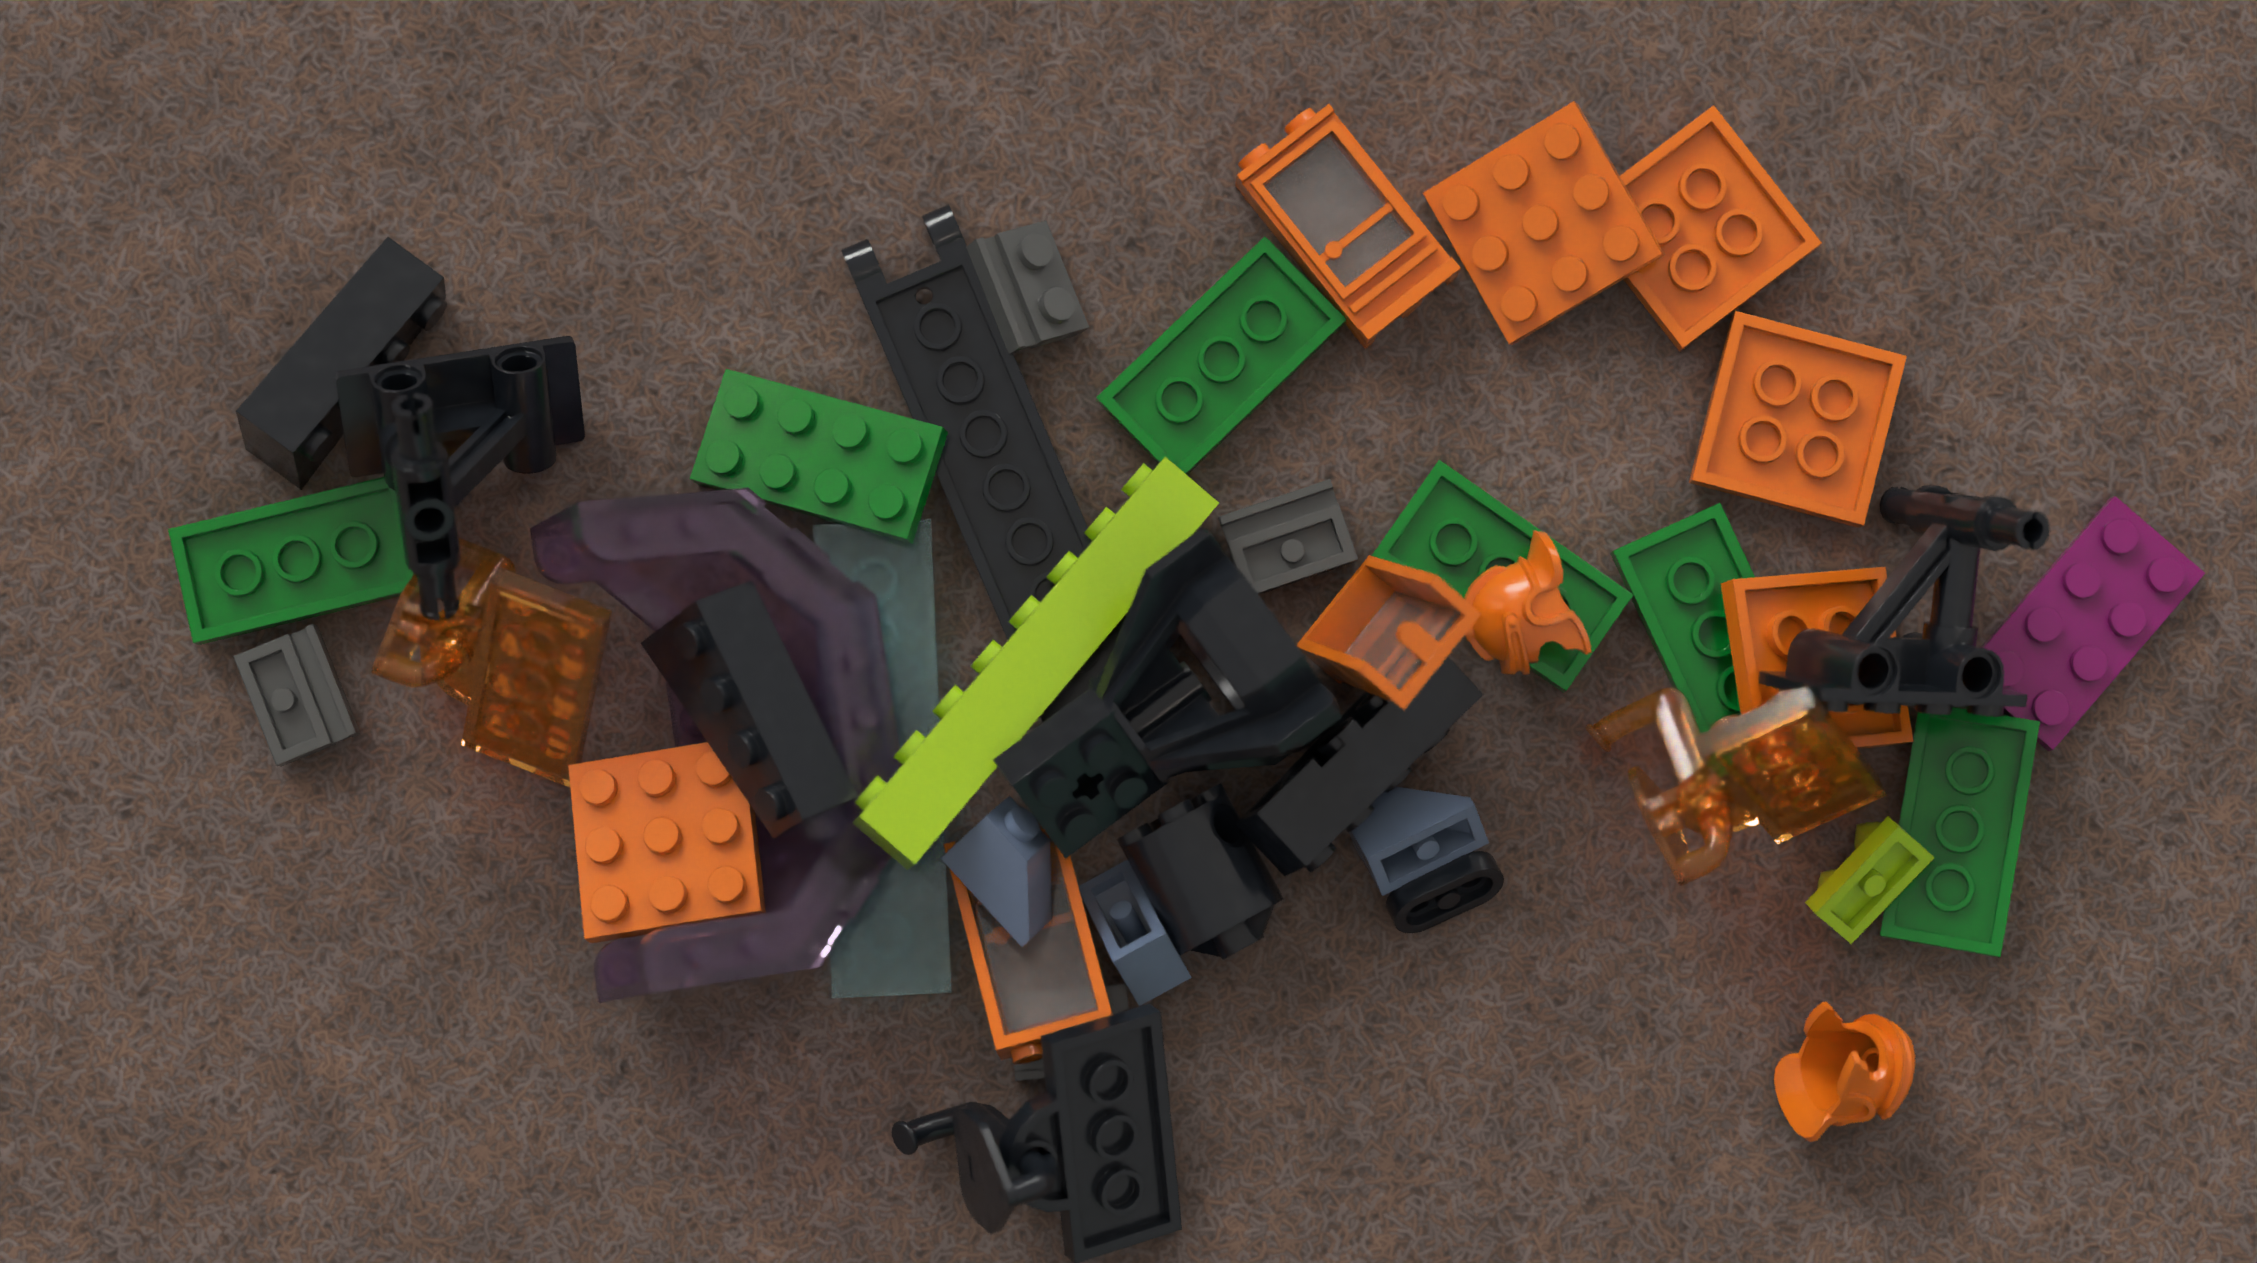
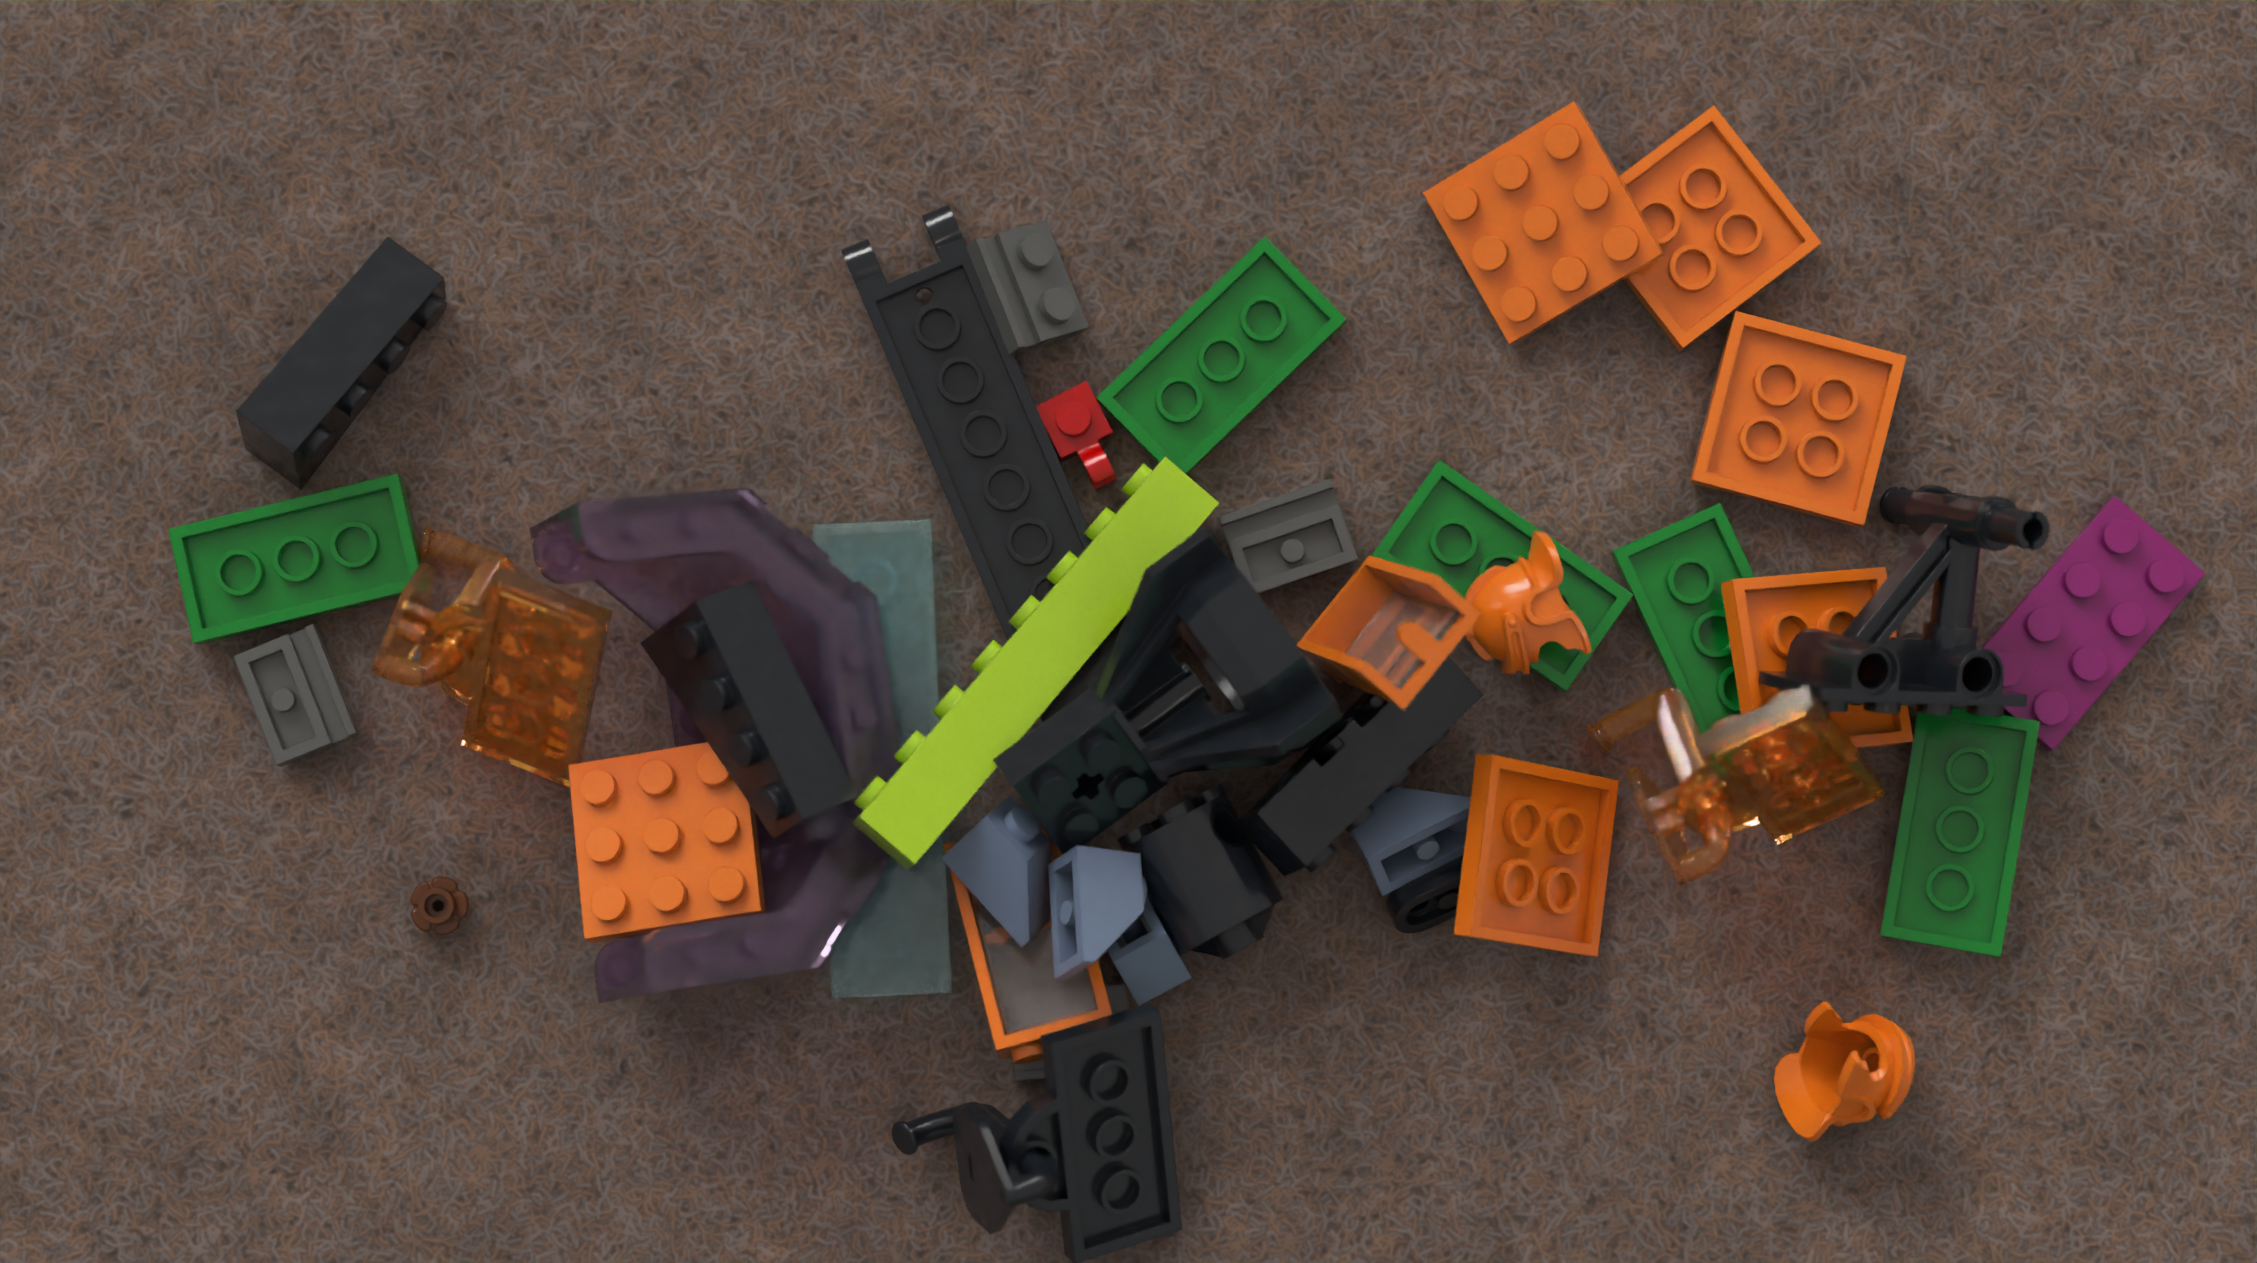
black plate [335,336,585,620] -> none
green plate [690,369,948,544] -> none
orange door [1235,104,1461,349] -> none
lime tile [1805,816,1934,944] -> none
none -> reddish brown plate [410,877,469,935]
none -> red plate [1036,381,1117,490]
none -> sand blue slope [1048,845,1147,981]
none -> orange plate [1454,754,1619,957]

